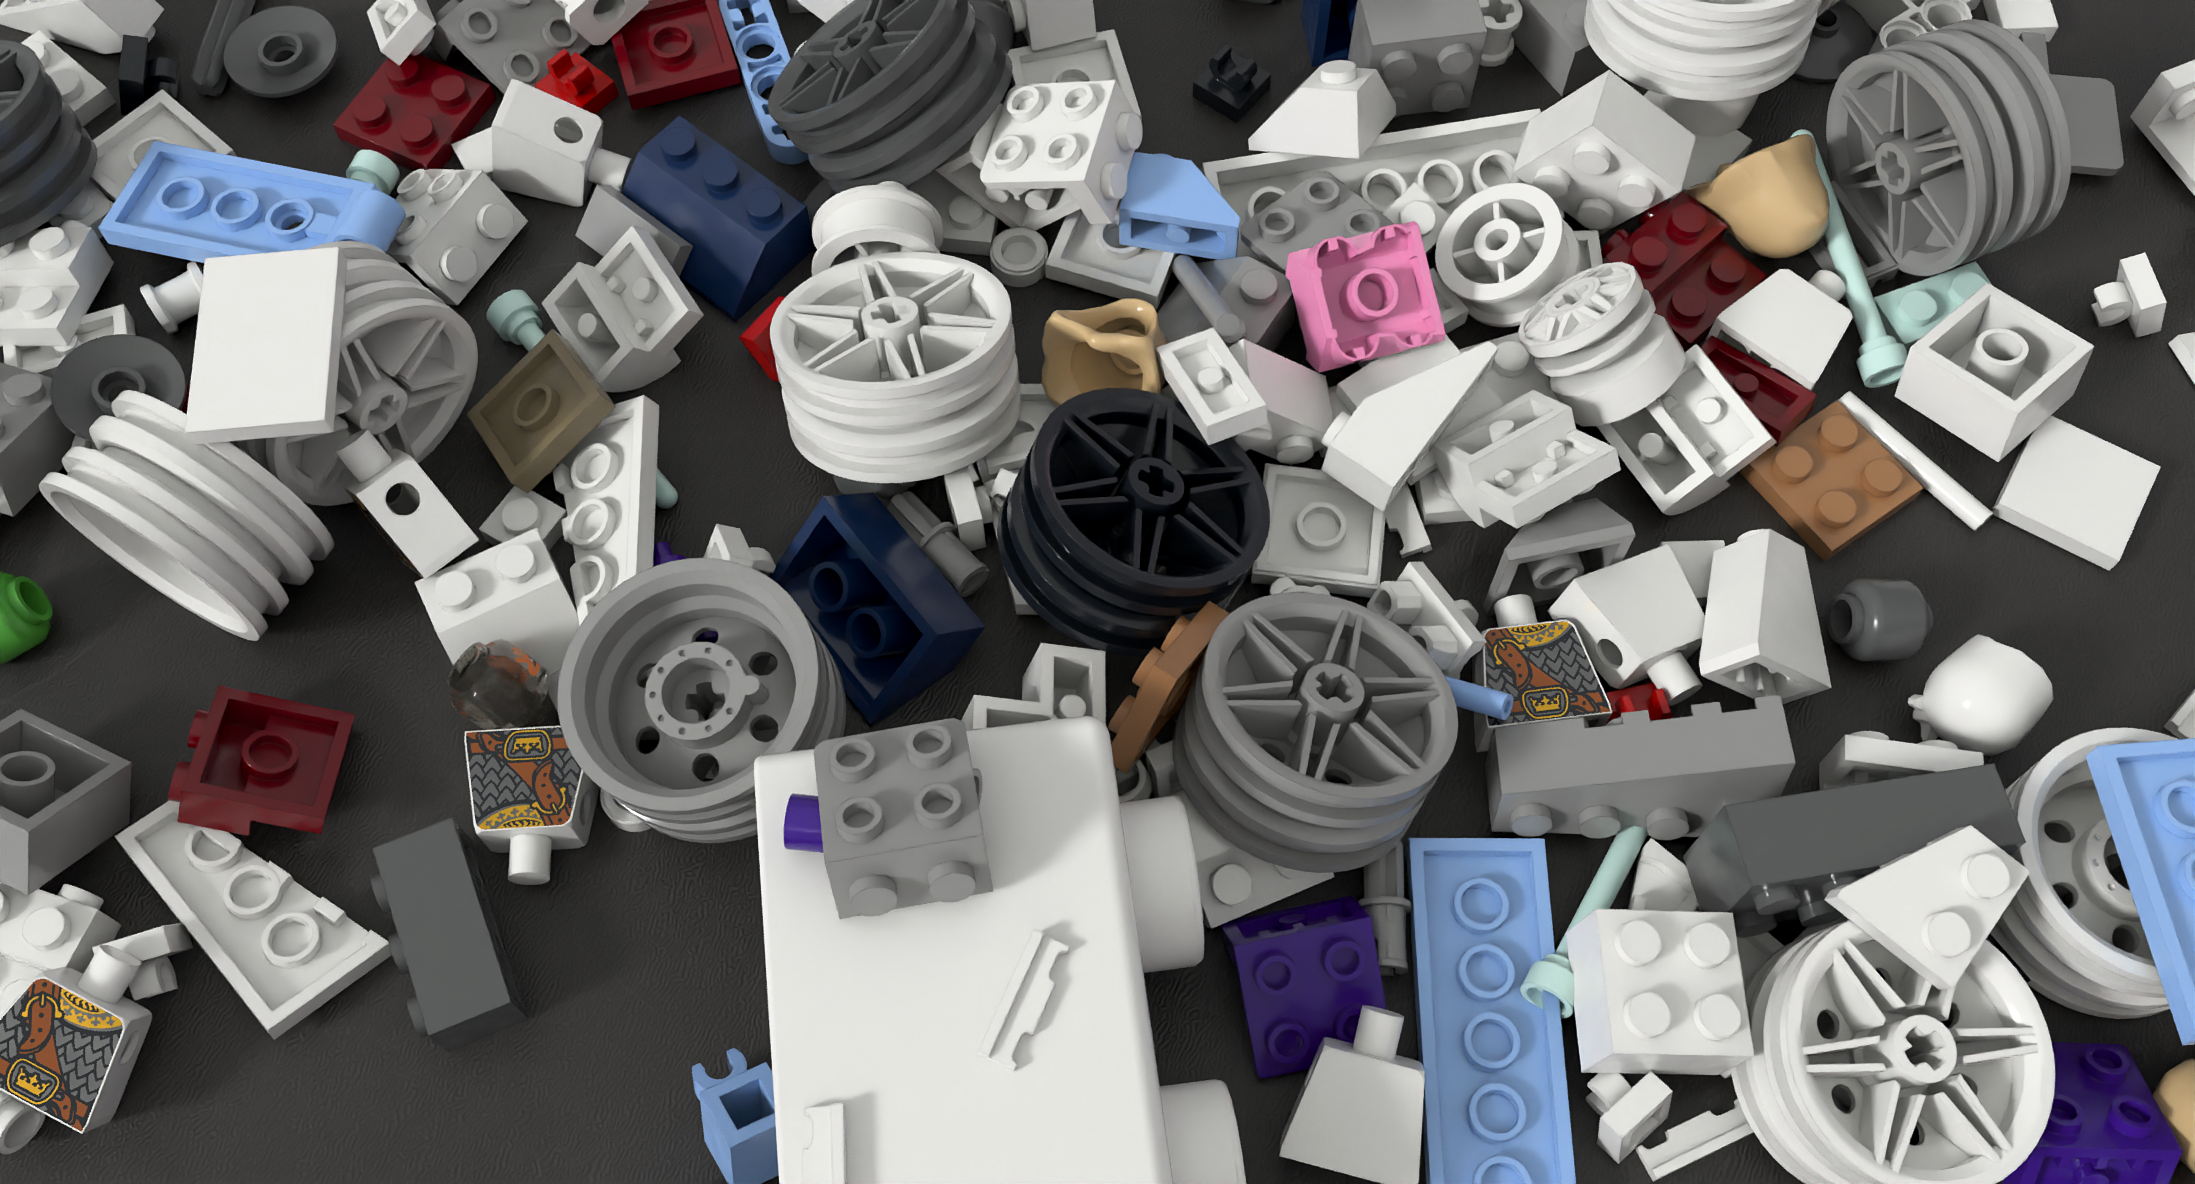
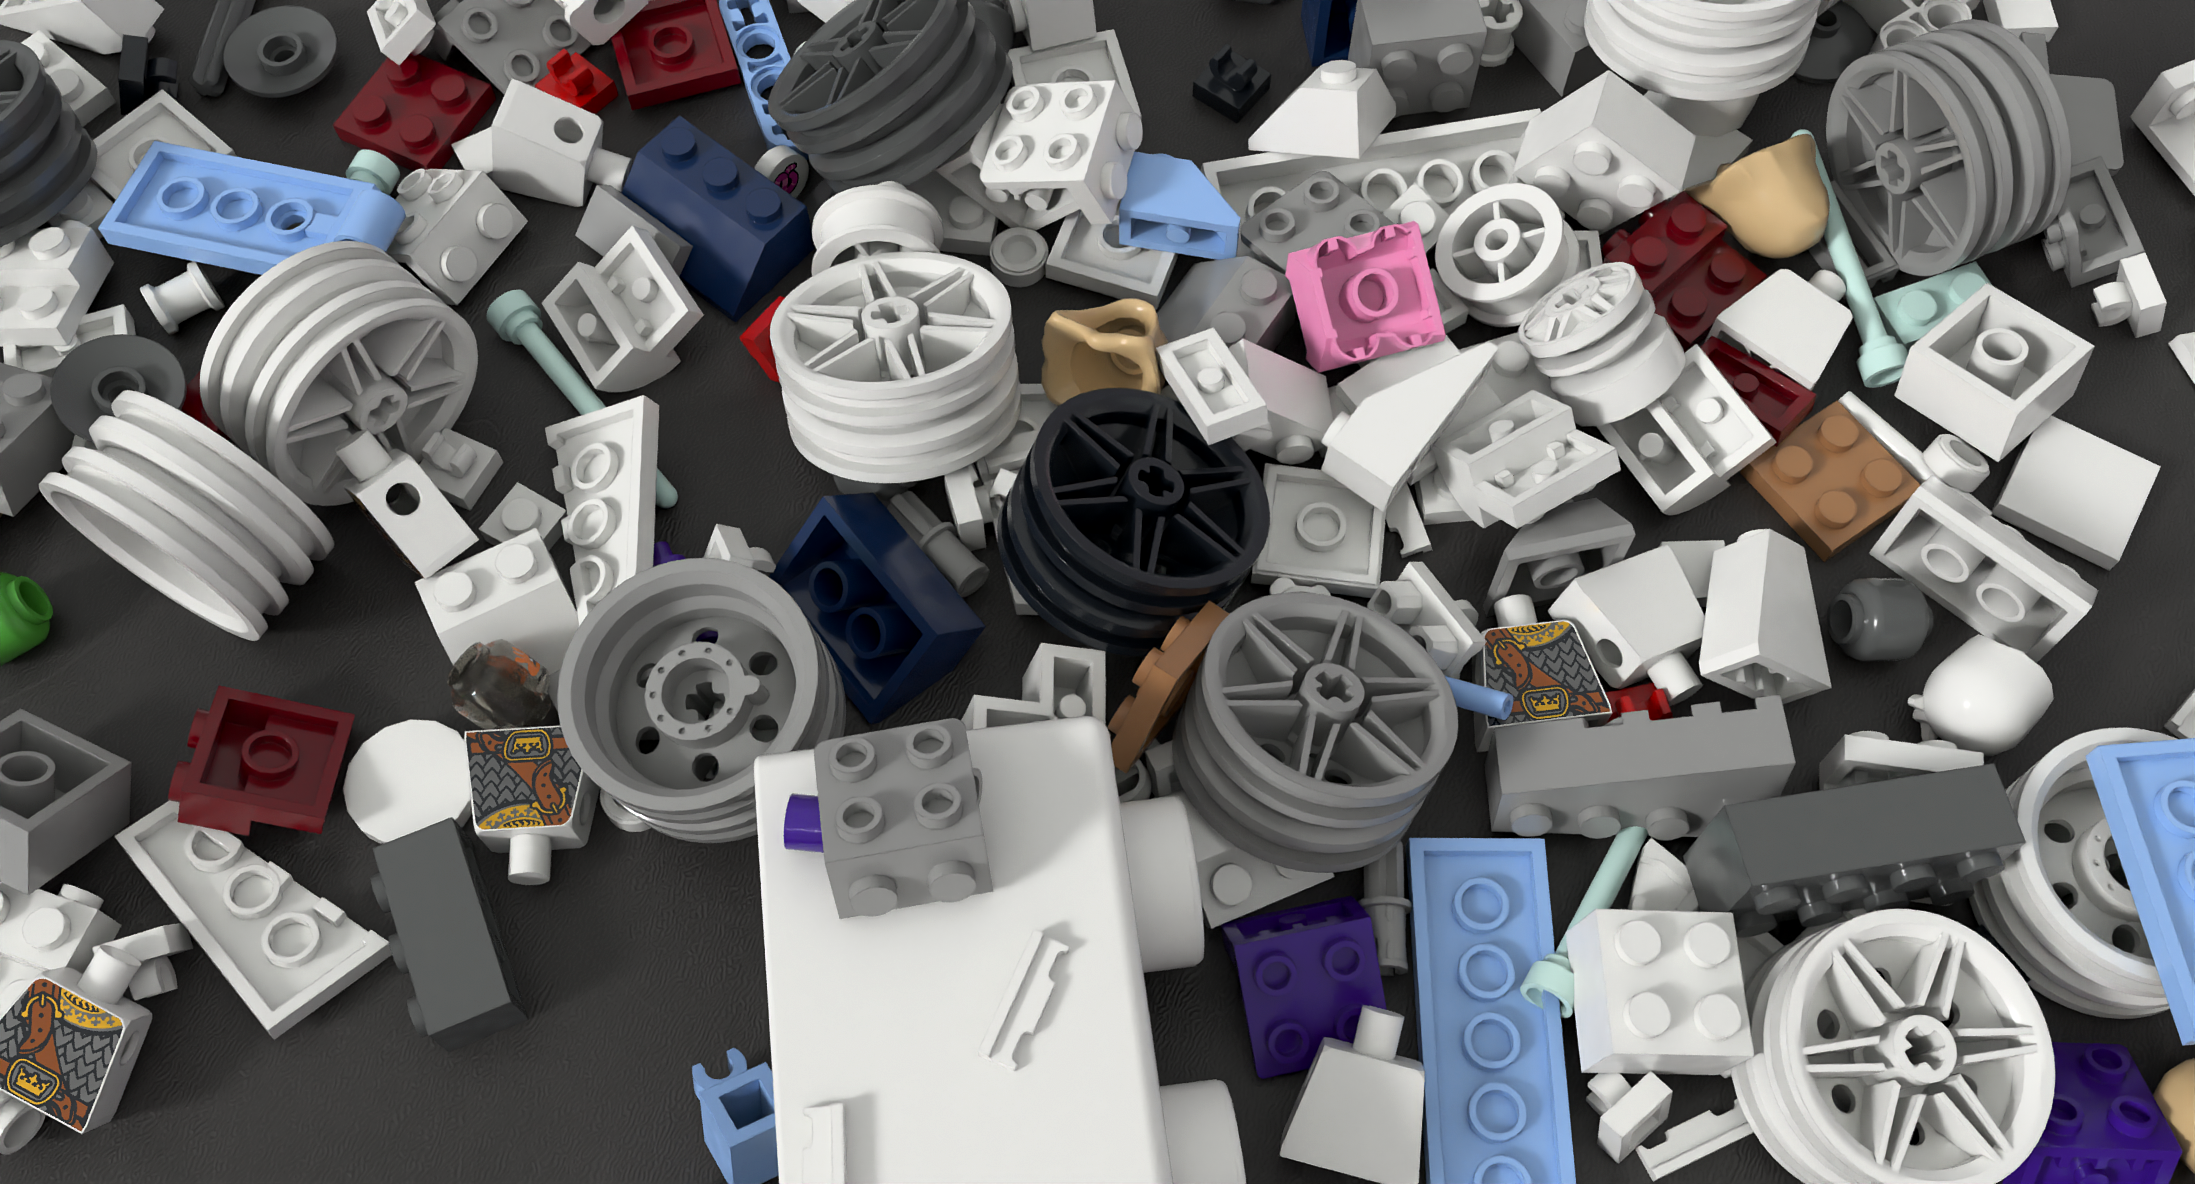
white tile [185,246,347,444] -> none
dark tan plate [467,329,616,494] -> none
light grey bar [1172,255,1240,337] -> none
white wing [1824,825,2031,990] -> none
none -> white tile [343,719,472,844]
none -> white tile [419,428,503,511]
none -> white tile [755,145,809,198]
none -> white slope [1869,475,2099,663]
none -> white tile [1923,434,1990,492]
none -> light grey bracket [2041,156,2145,288]

